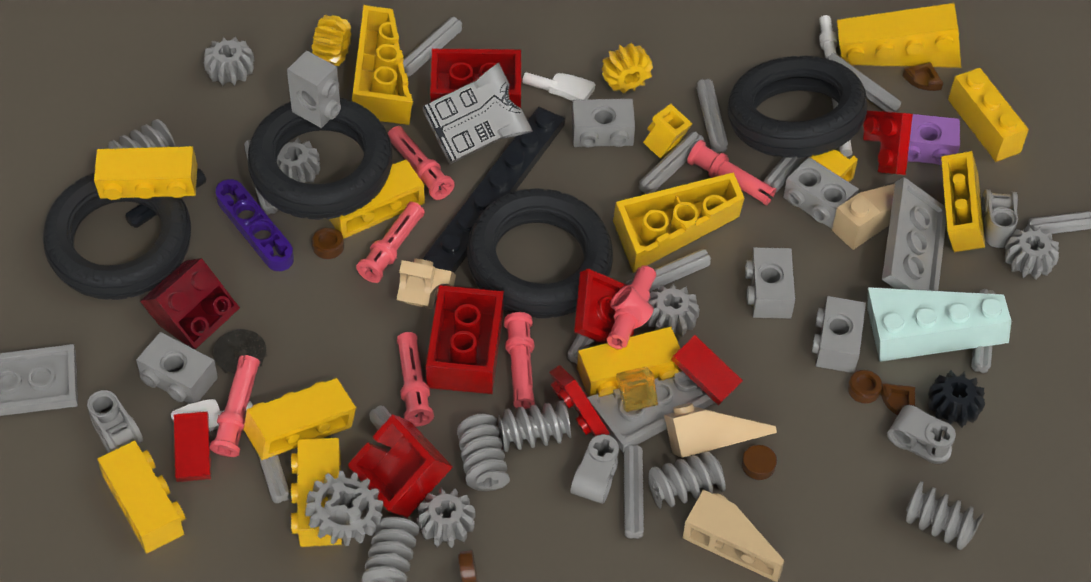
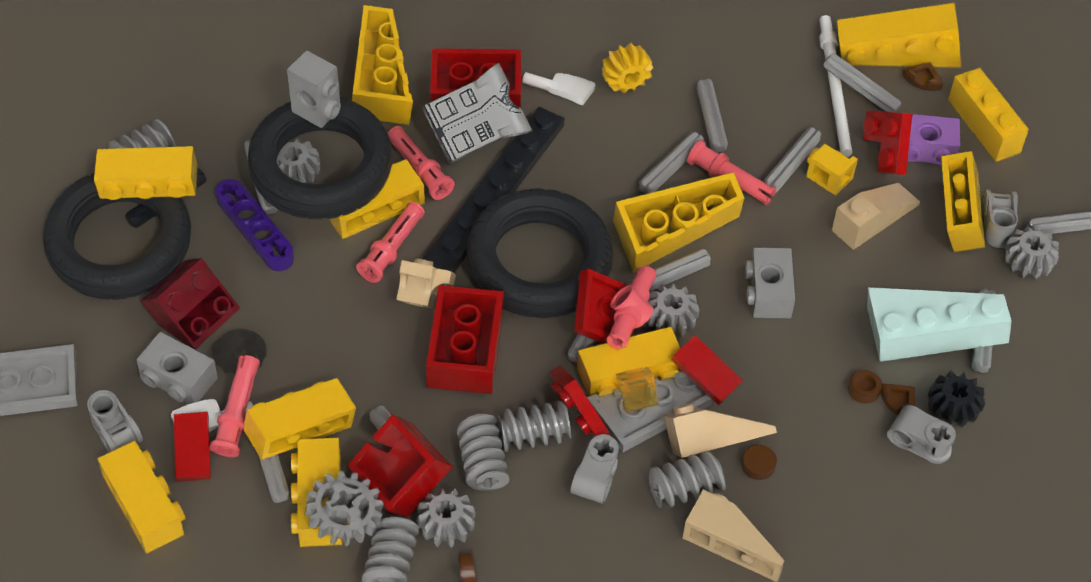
light grey gear [203,36,254,86] -> none
yellow gear [311,15,352,66] -> none
reddish brown tile [312,228,344,259] -> none
coral pin [397,332,434,427] -> none
light grey axle [403,17,463,77] -> none
coral pin [504,312,535,409] -> none
light grey brick [572,99,635,147] -> none
light grey axle [624,445,644,539] -> none
yellow brick [643,104,692,159] -> none
black tyre [728,56,867,158] -> none
light grey brick [783,157,859,229] -> none
light grey brick [812,296,866,373] -> none
light grey plate [882,177,946,291] -> none
light grey piece [906,481,984,550] -> none

